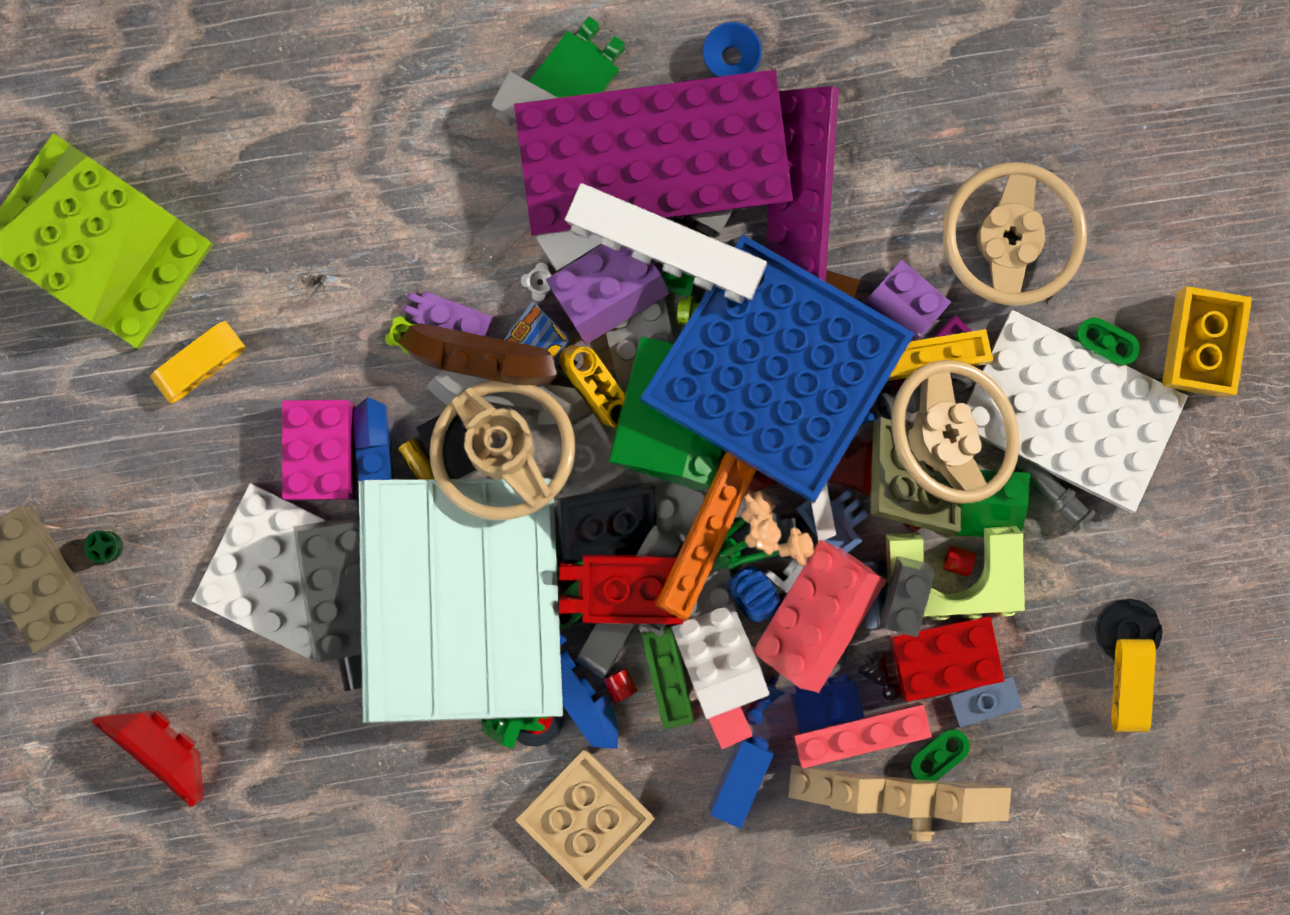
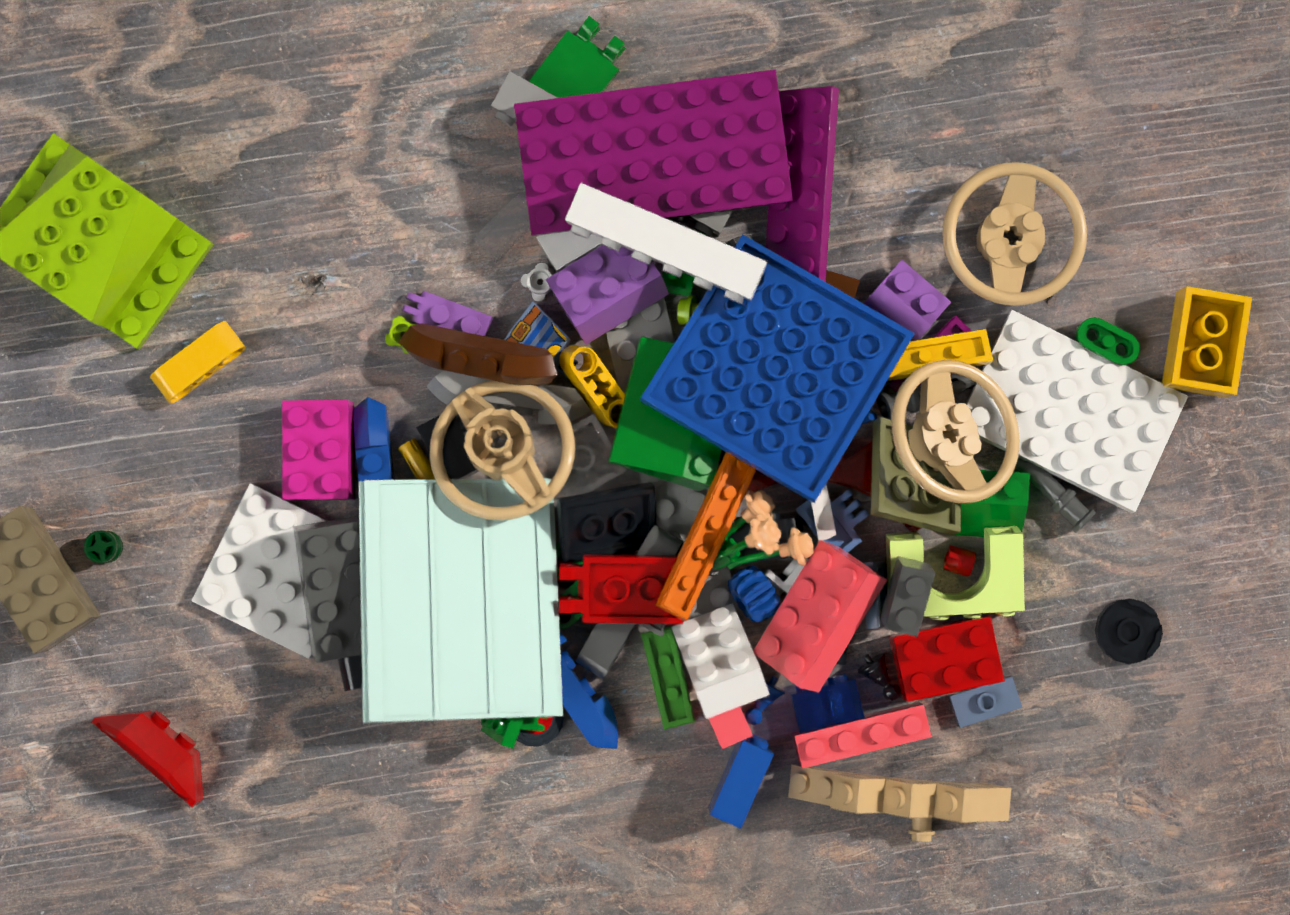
tan plate [515,748,655,890] -> none
red hose [603,668,638,703] -> none
blue piece [703,22,762,77] -> none
green plate [909,729,970,781] -> none
yellow beam [1111,639,1156,733] -> none

